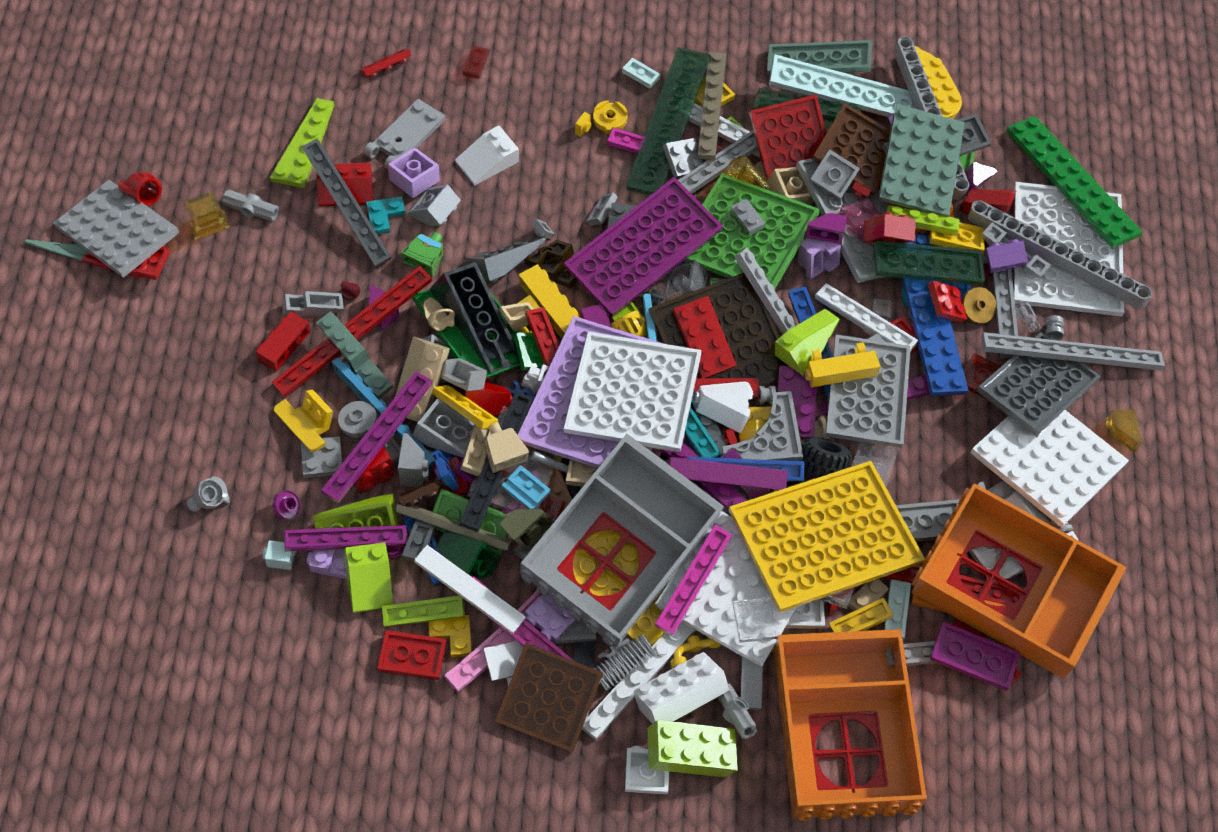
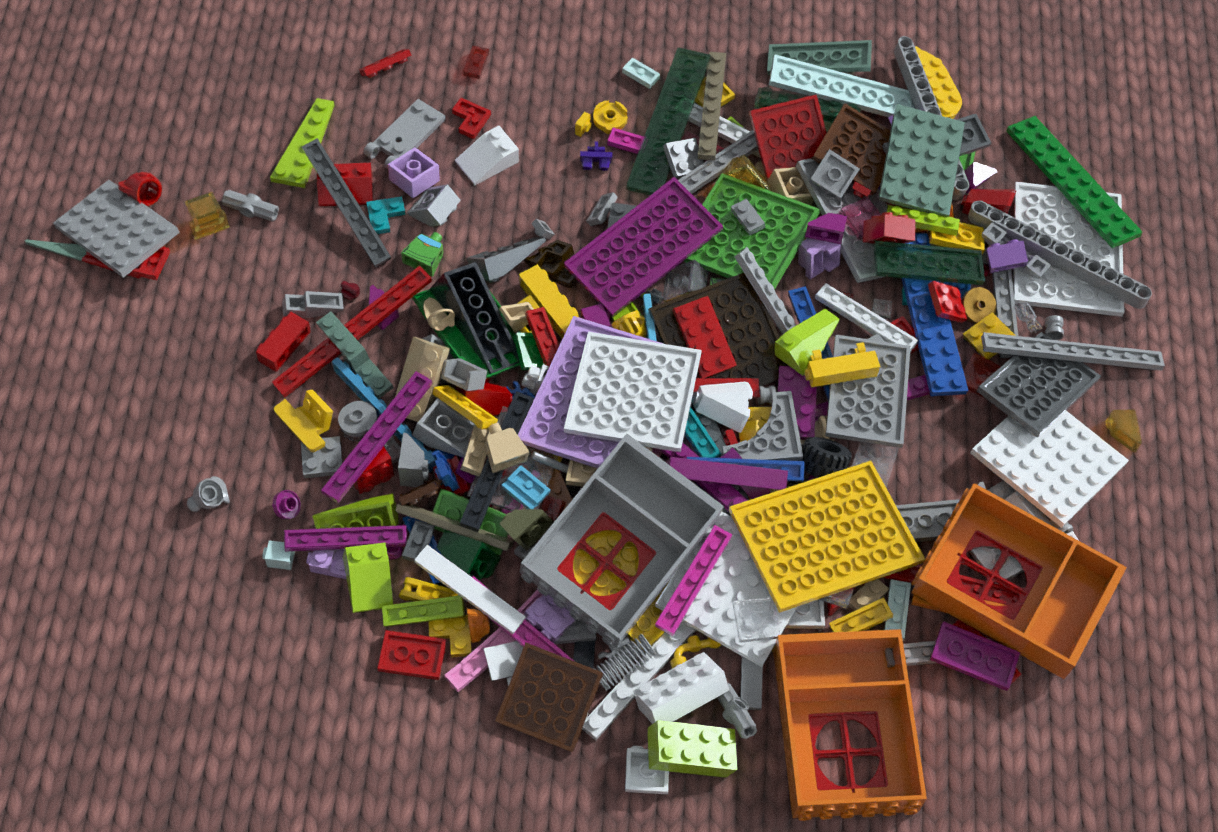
none -> yellow plate [399,577,458,601]
none -> red plate [452,97,491,139]
none -> orange plate [467,609,490,643]
none -> dark purple hips [580,141,612,171]
none -> yellow plate [963,312,1016,361]

